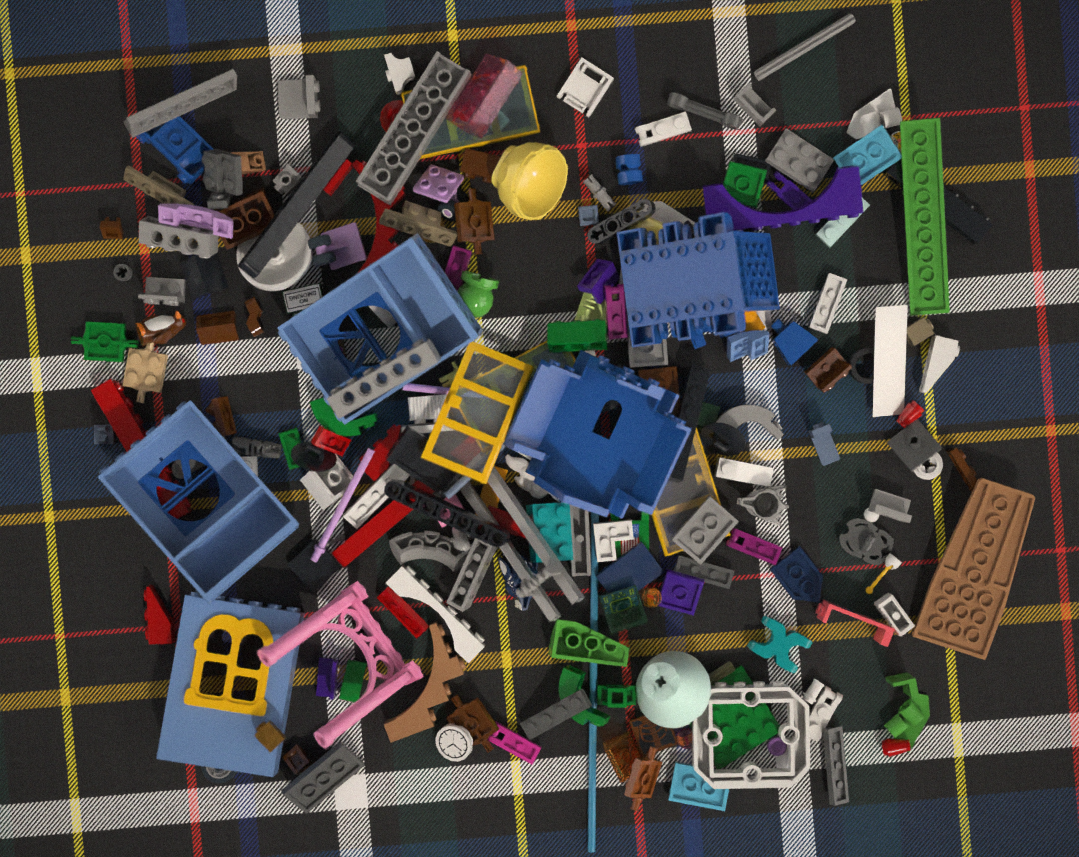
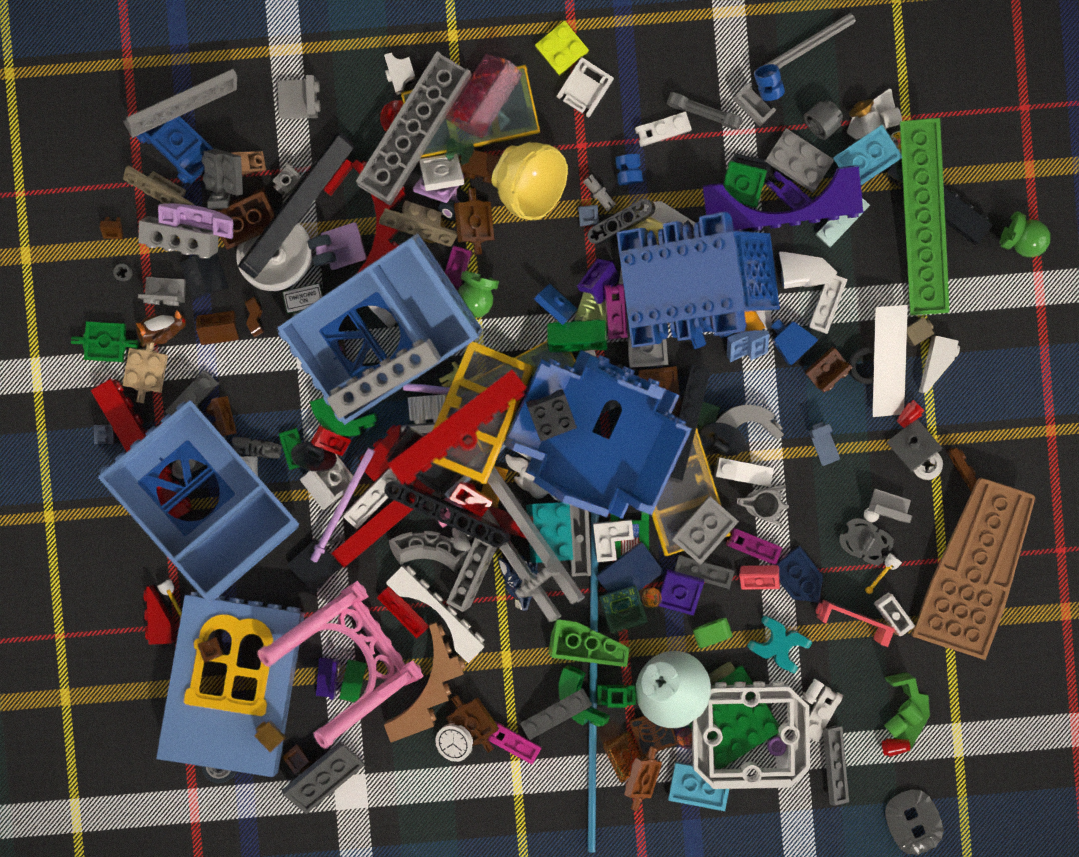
none -> hinge [157,579,182,621]
none -> dark grey plate [165,370,220,416]
none -> reddish brown tile [197,637,223,663]
none -> red hinge [387,370,527,485]
none -> white plate [419,153,464,191]
none -> clear green piece [445,138,474,165]
none -> red slope [449,482,492,517]
none -> black brick [526,389,577,441]
none -> blue plate [534,284,578,324]
none -> neon yellow plate [535,21,589,76]
none -> bright green beam [692,618,733,648]
none -> coral slope [739,565,780,590]
none -> blue wheel [754,64,785,101]
none -> white panel [779,252,837,289]
none -> dark grey piece [804,101,843,140]
none -> pearl gold piece [849,99,874,118]
none -> dark grey piece [885,790,944,855]
none -> bright green tile [1000,211,1051,258]

